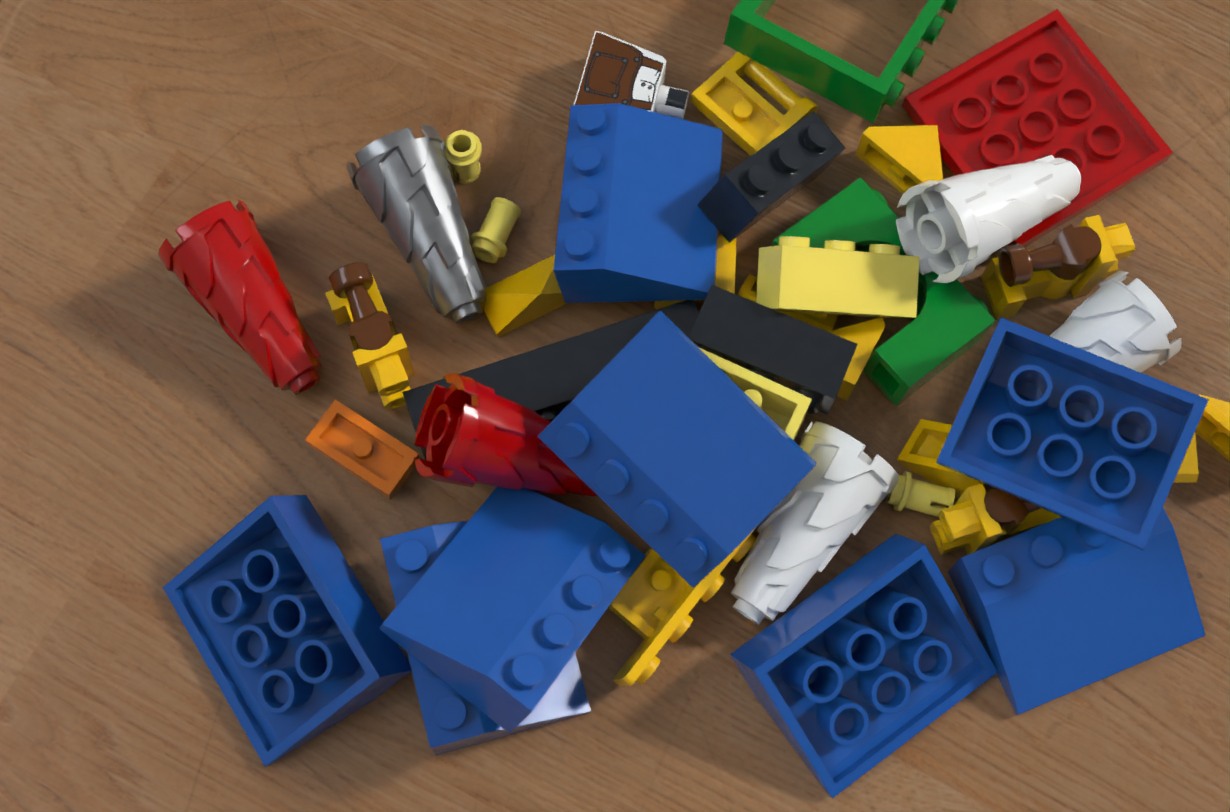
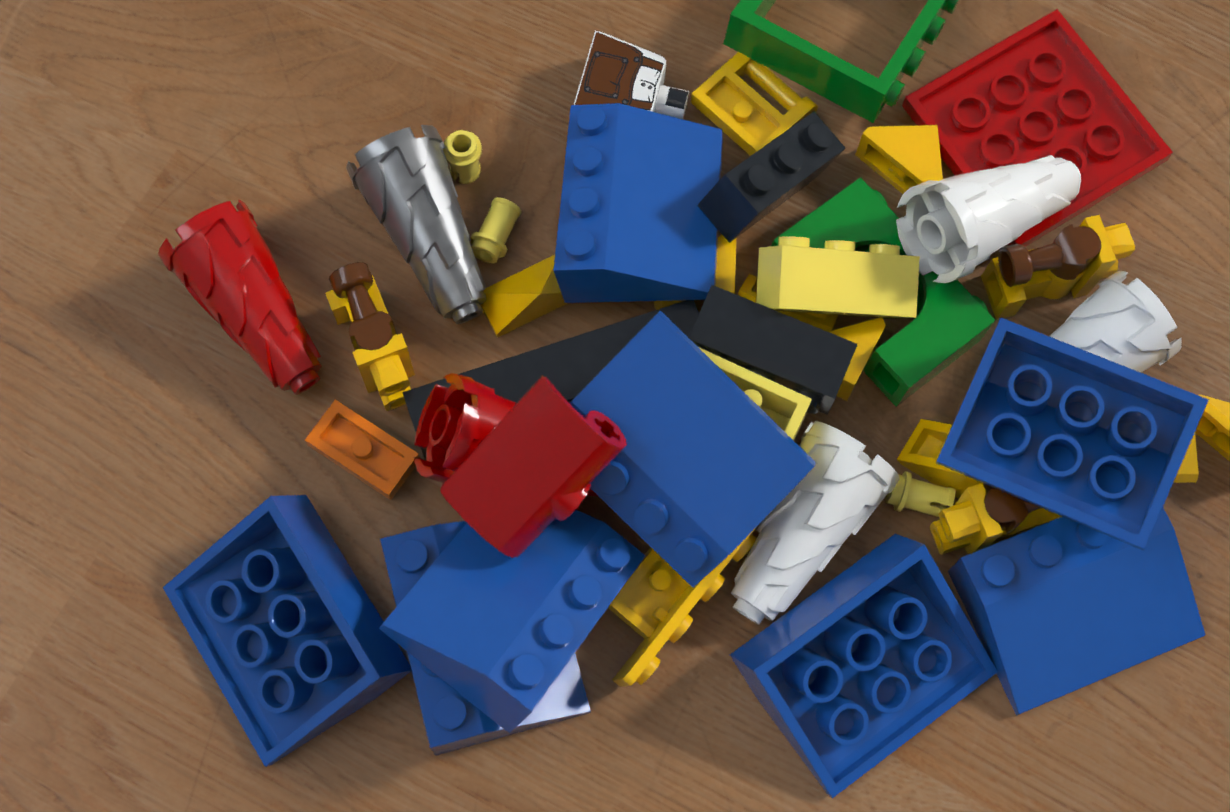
none -> red panel [440,376,627,558]

